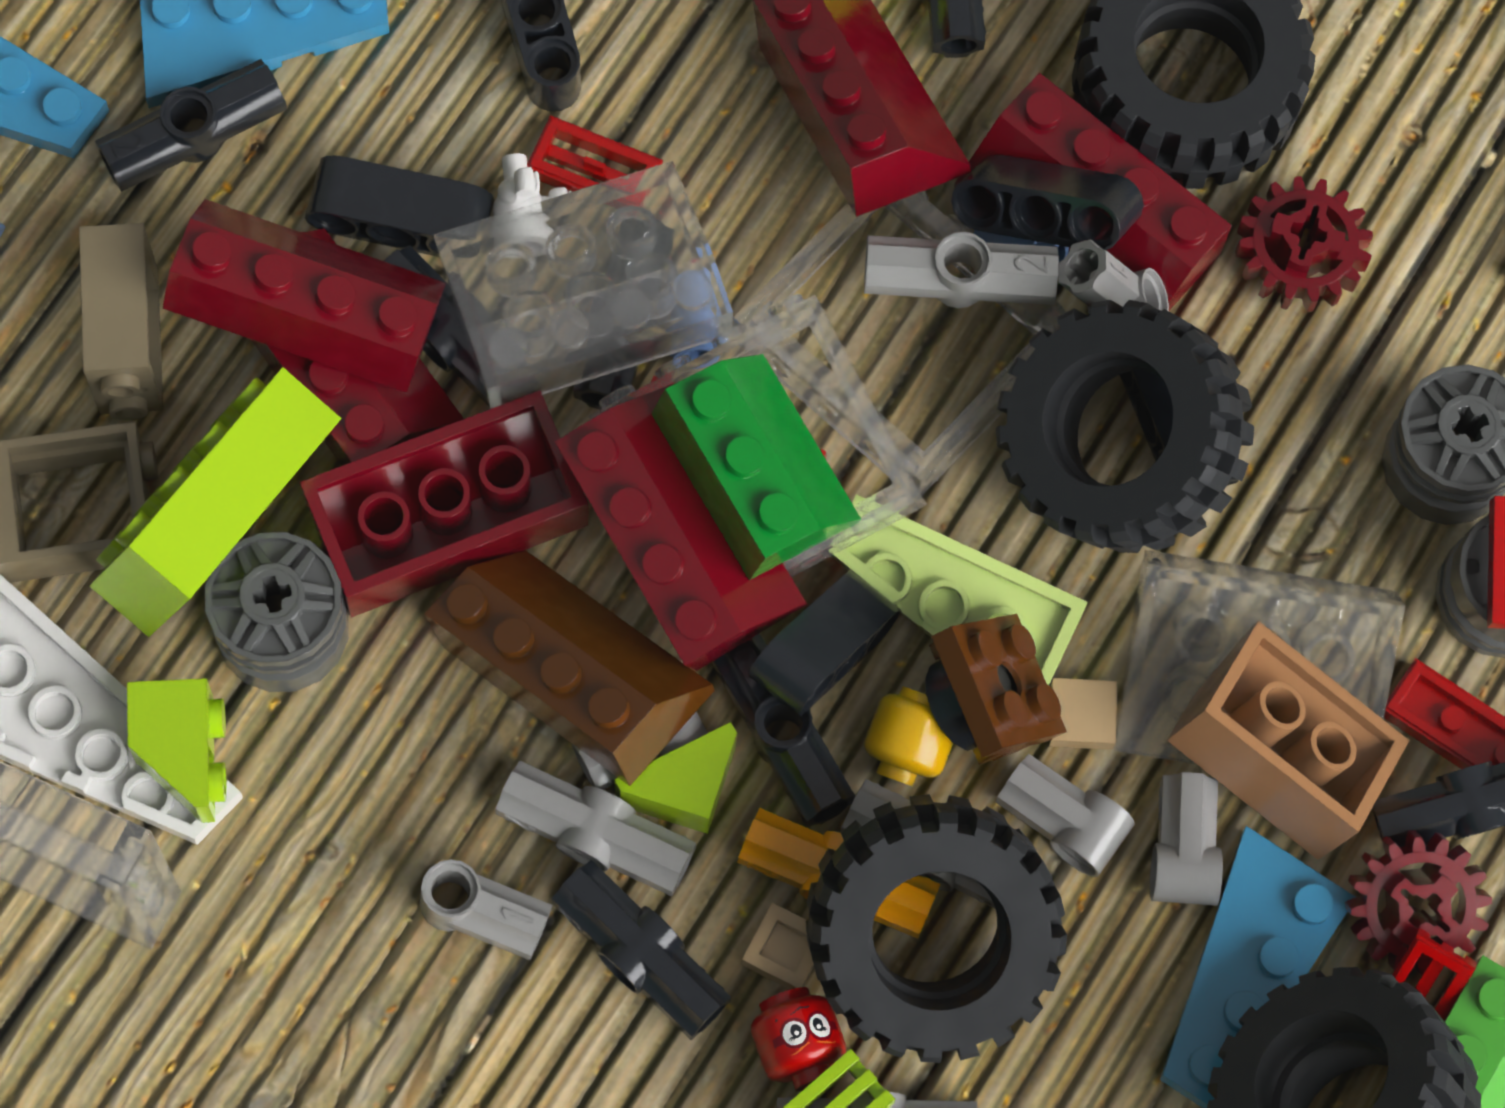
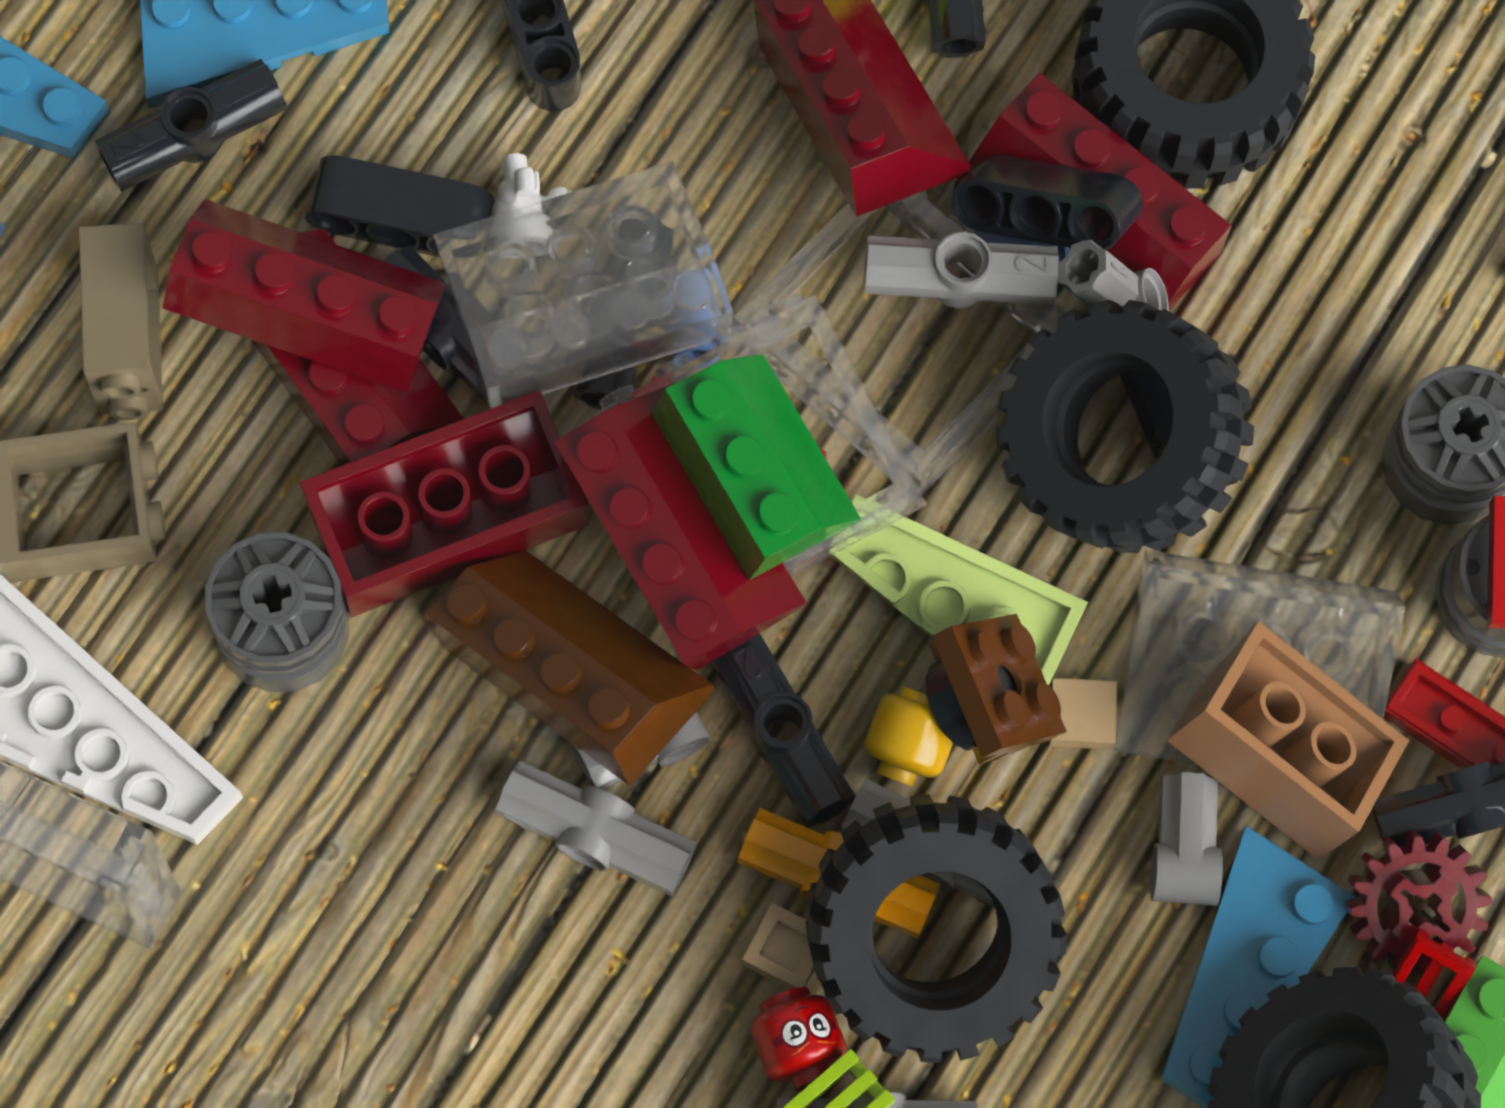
lime brick [90,367,342,637] -> none
lime slope [127,678,227,823] -> none
light grey piece [420,859,553,960] -> none
red tile [527,115,663,220] -> none
black piece [551,860,731,1040] -> none
lime slope [614,722,737,834] -> none
black beam [748,570,901,716] -> none
light grey piece [996,753,1135,877] -> none
dark red gear [1235,176,1373,312] -> none

